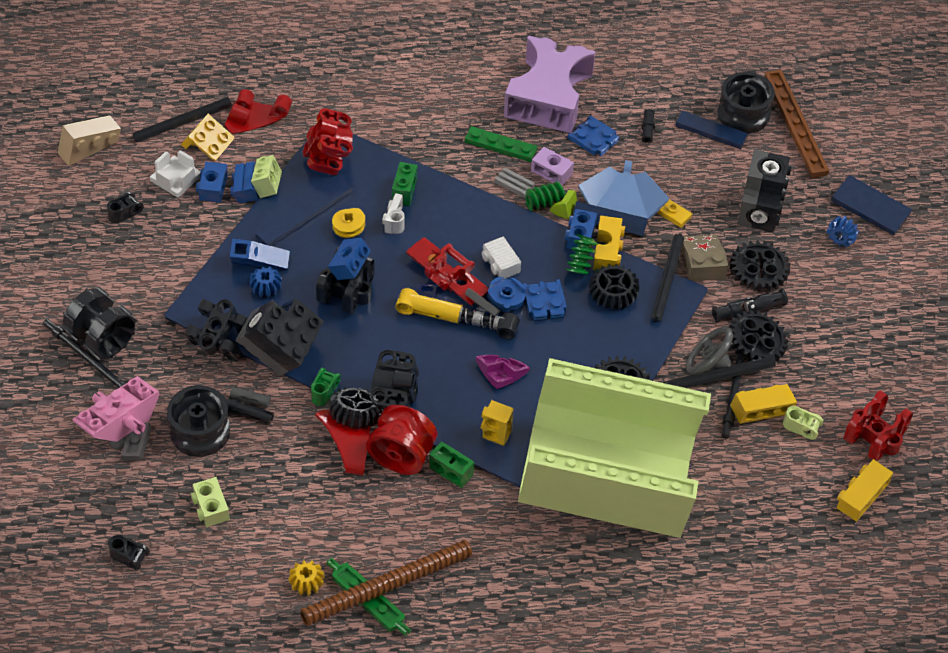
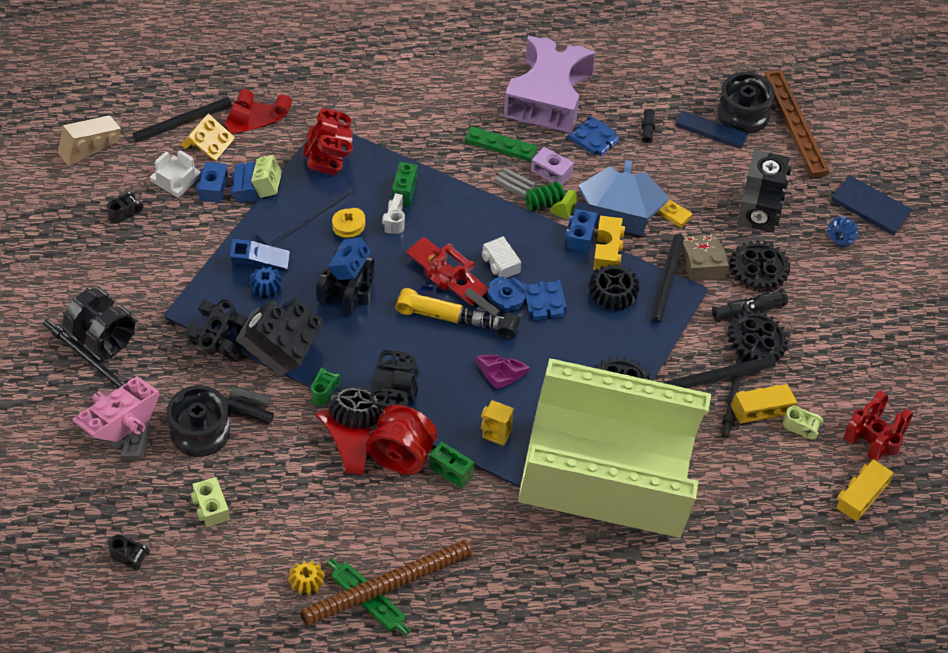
green piece [565,234,598,275] -> none
dark grey piece [686,326,733,375] -> none

